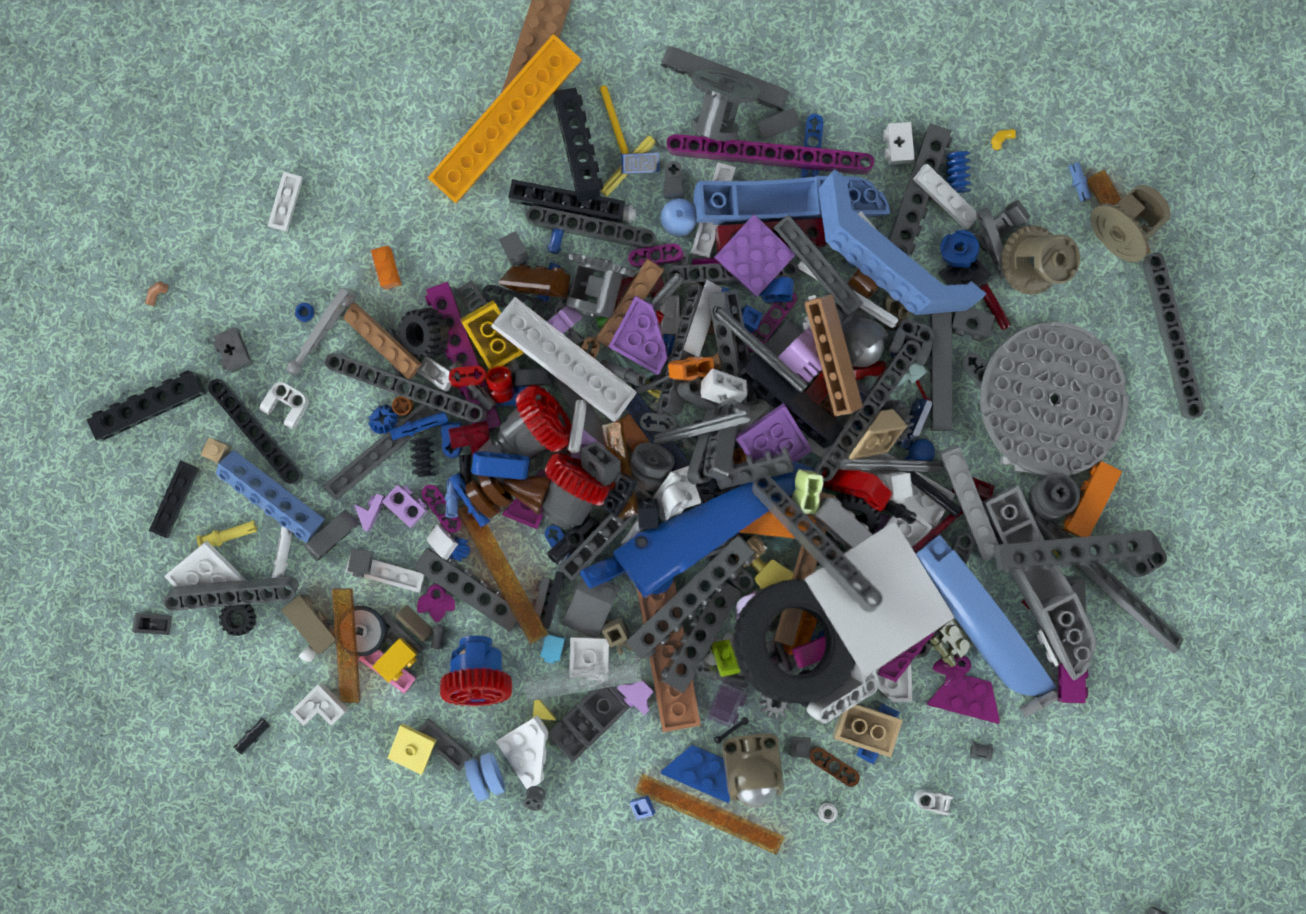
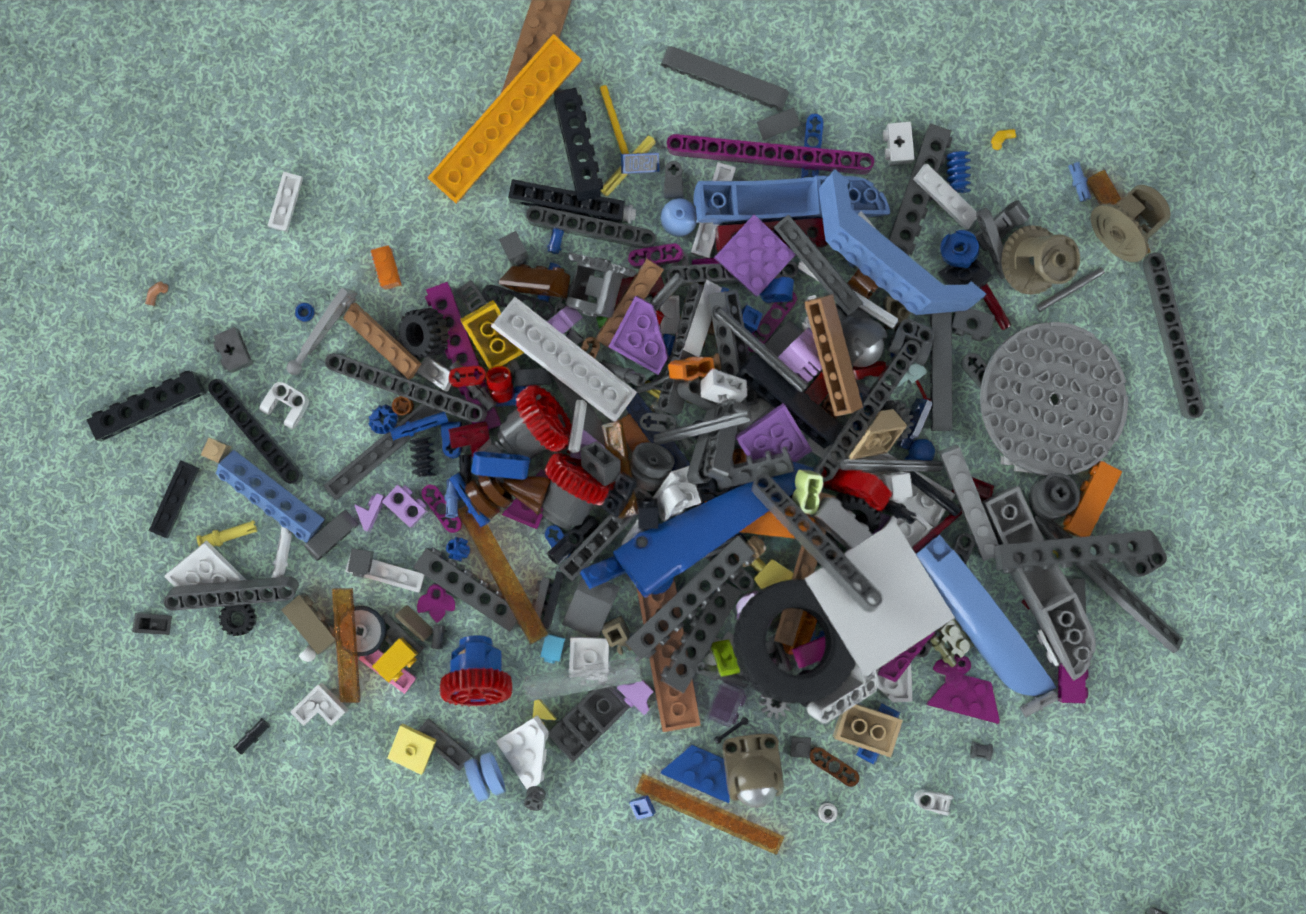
white slope [427,524,458,560] -> none
dark grey piece [691,69,760,141] -> none
none -> flat silver bar [1036,267,1105,312]

